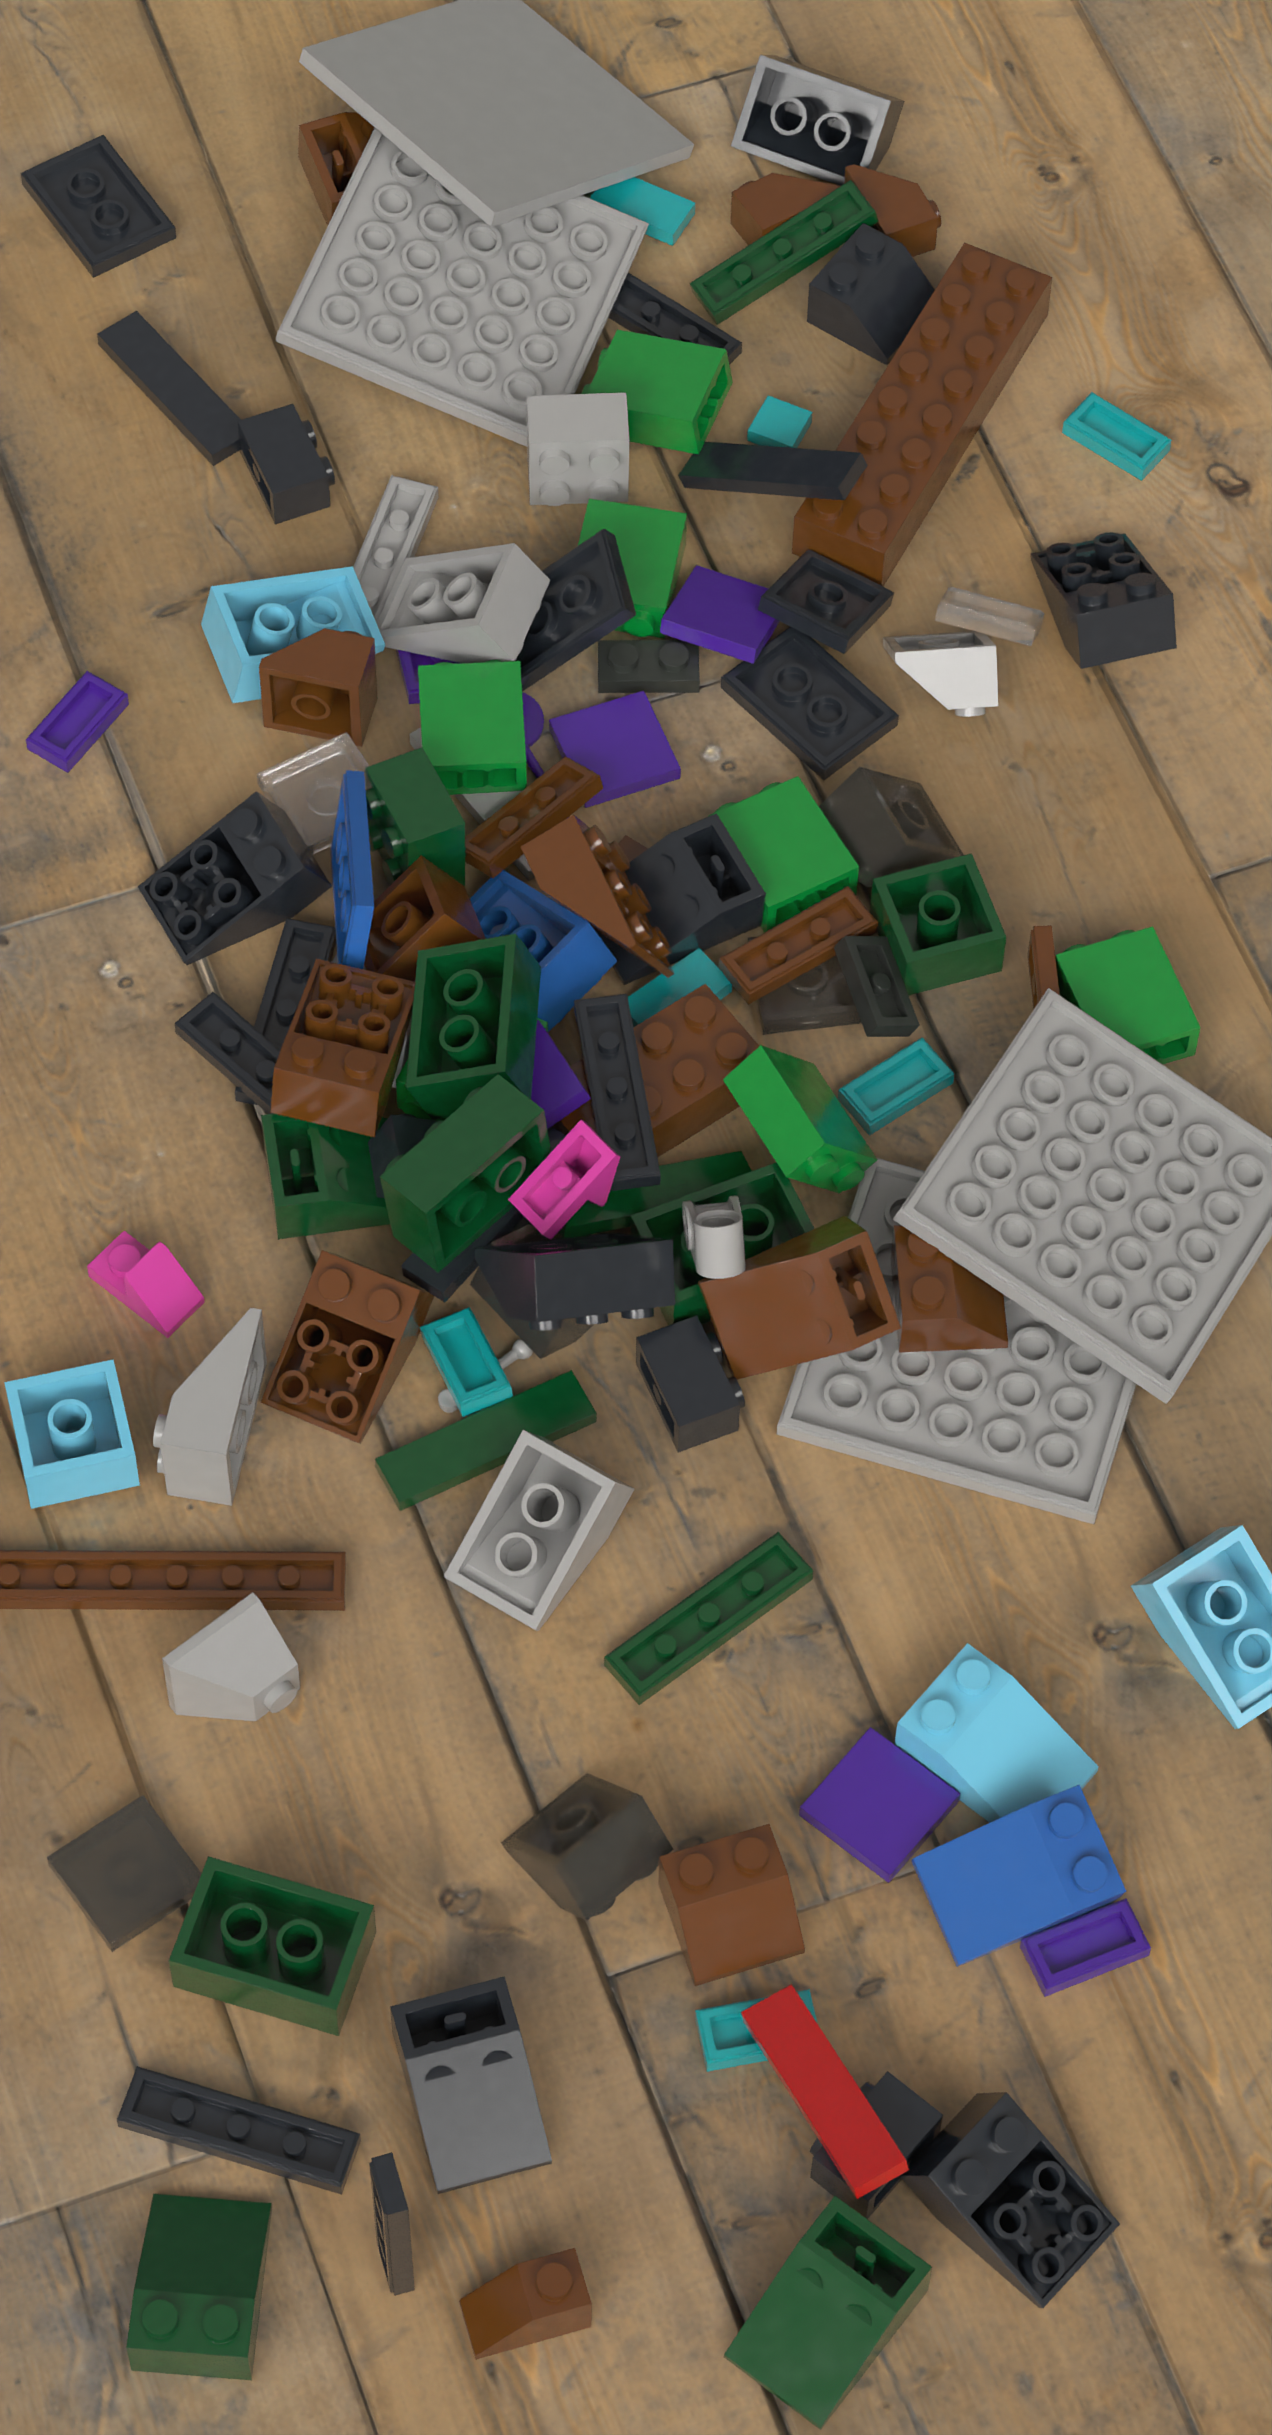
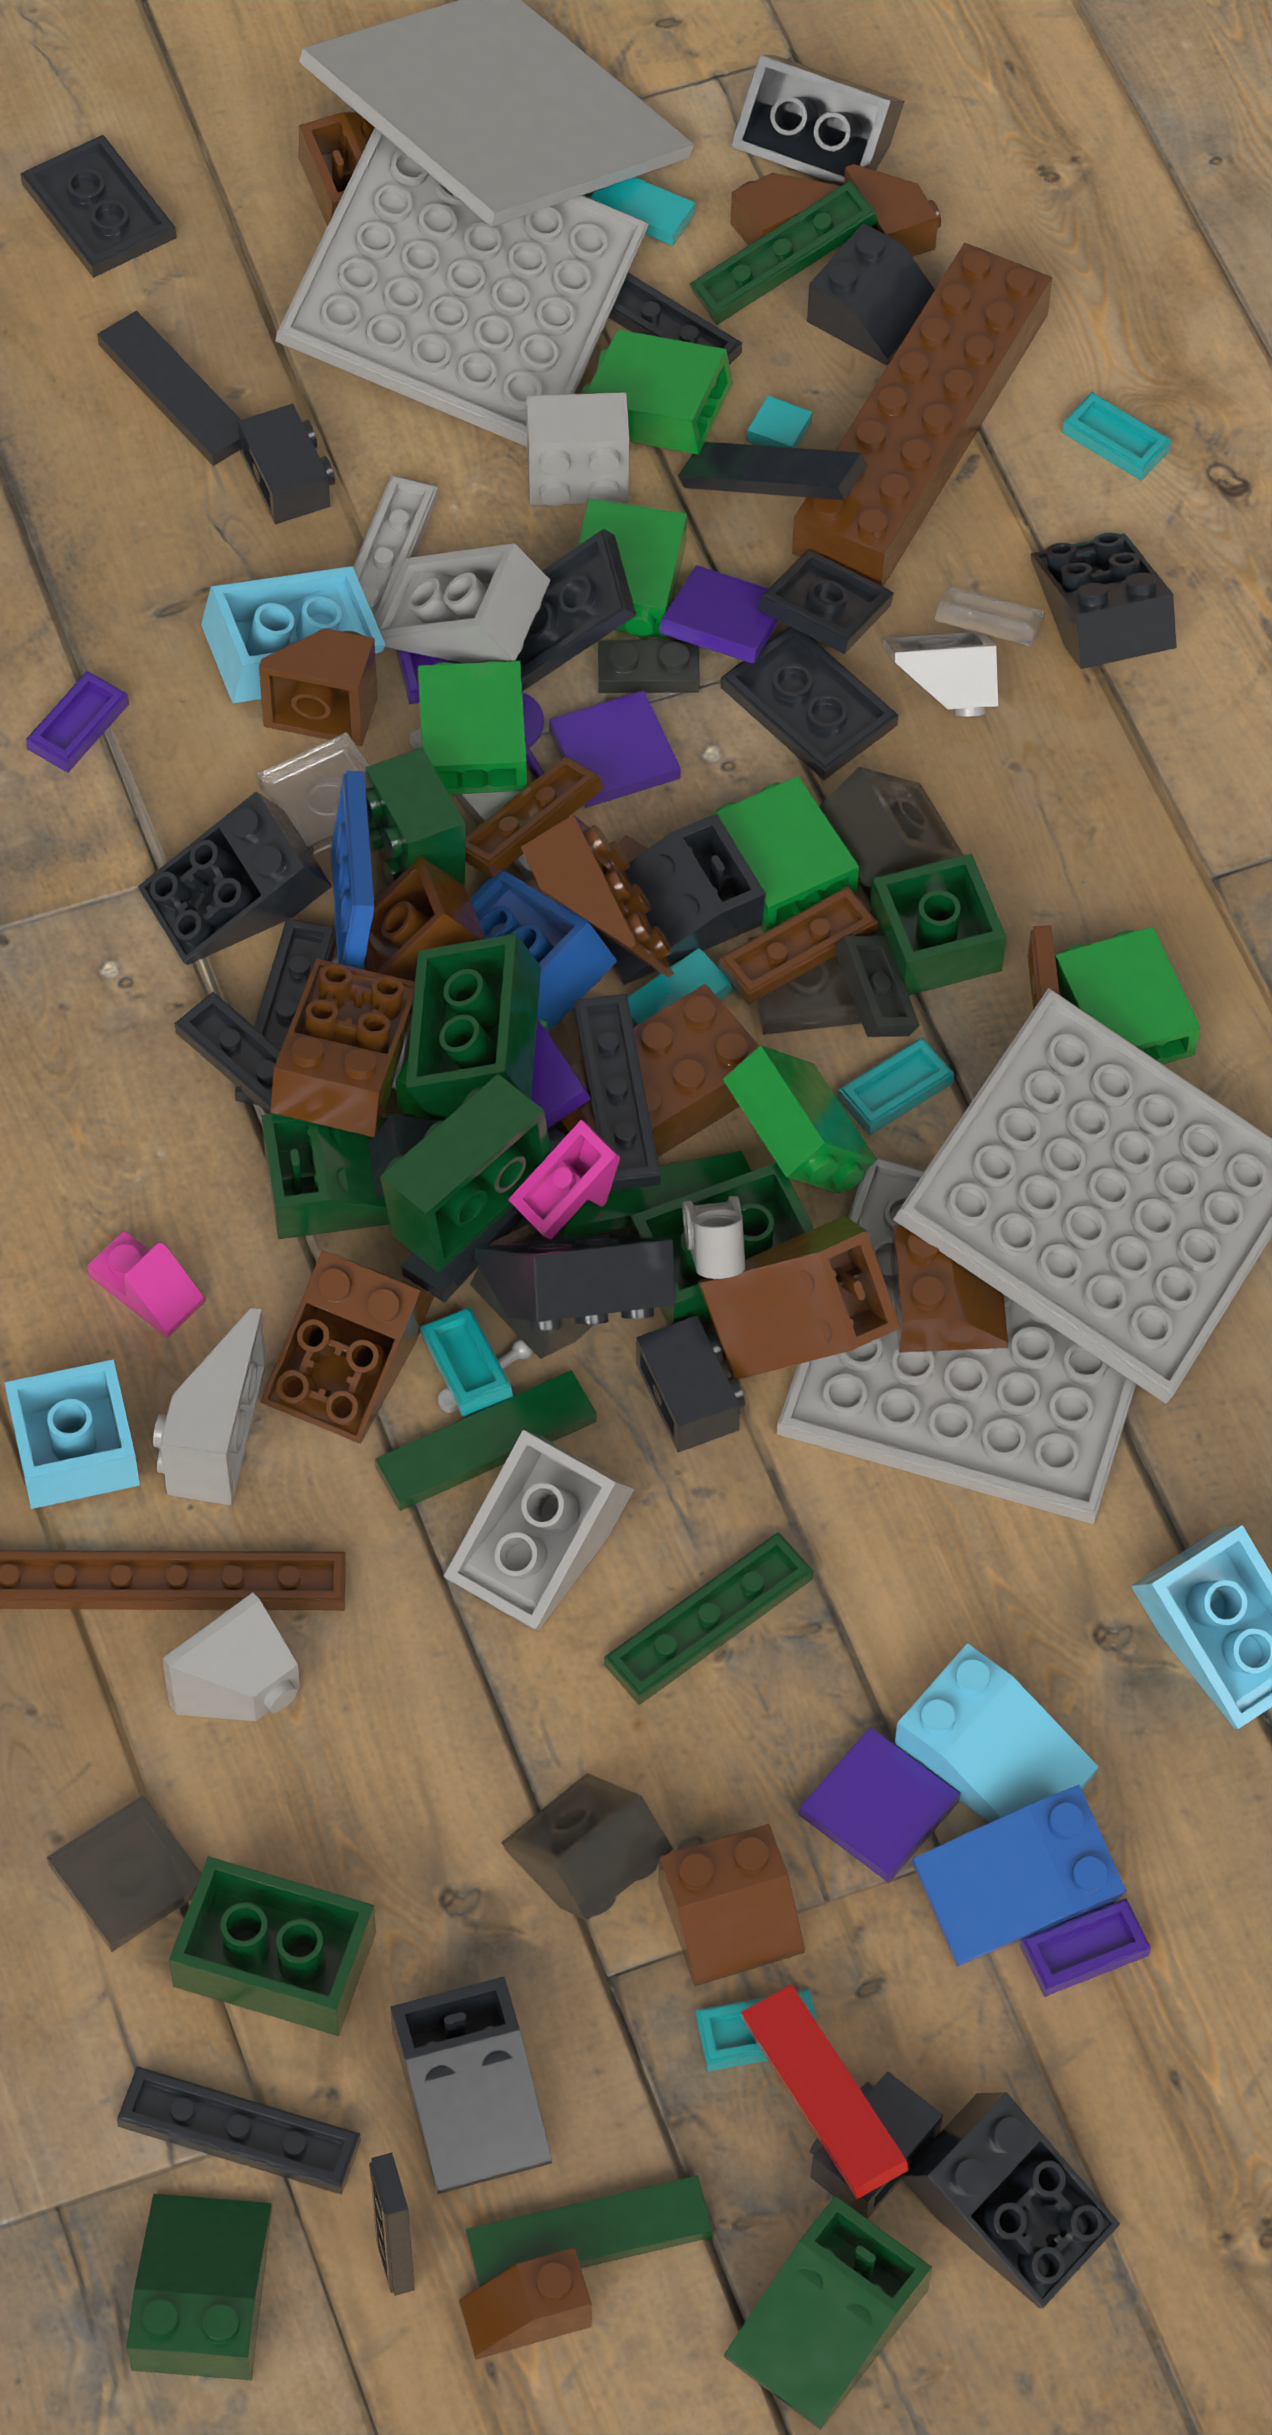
none -> dark green tile [466,2175,712,2287]

